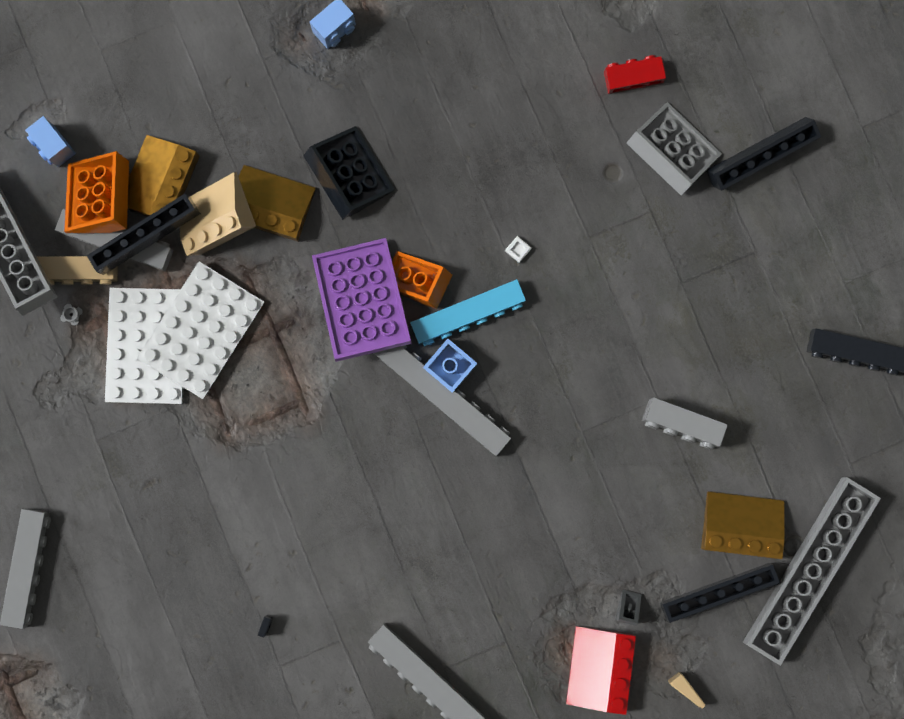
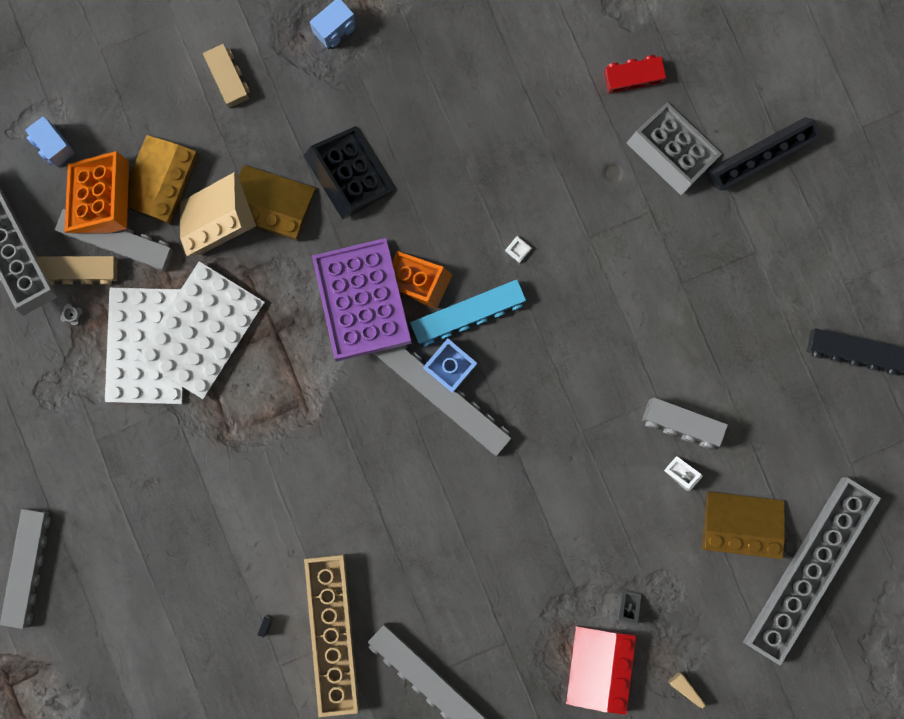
black brick [87,194,201,275] -> none
black brick [660,563,780,623] -> none
none -> tan brick [203,44,250,108]
none -> tan brick [304,554,359,717]
none -> white slope [664,456,703,491]

